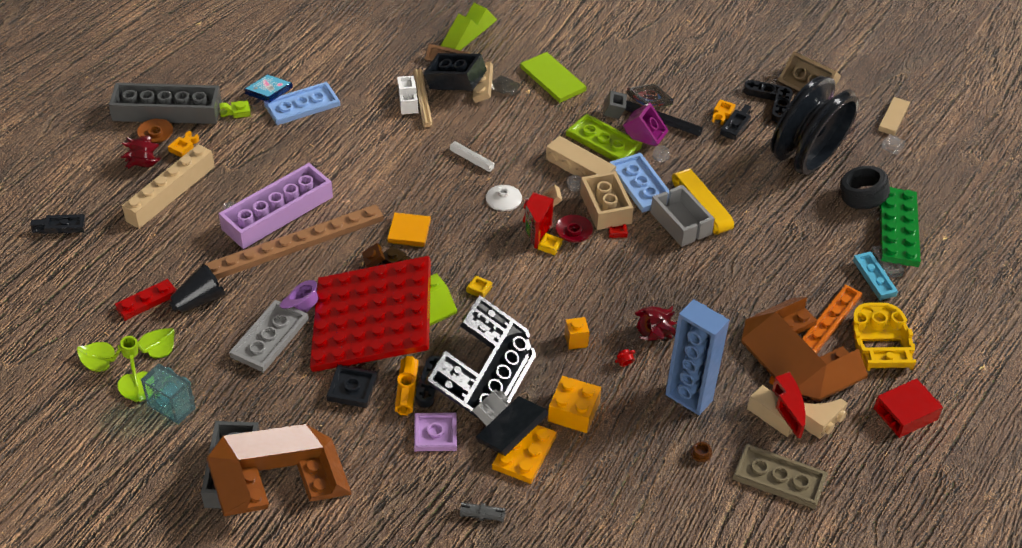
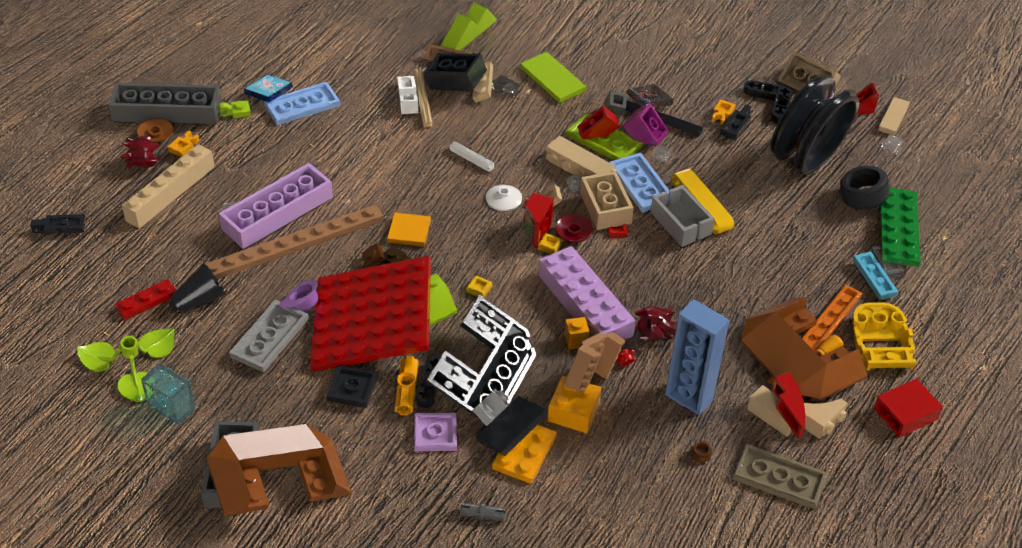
none -> lavender brick [538,246,636,340]
none -> medium nougat plate [563,332,625,392]
none -> red slope [577,105,620,139]
none -> light orange cone [815,335,844,357]
none -> red slope [856,82,879,114]

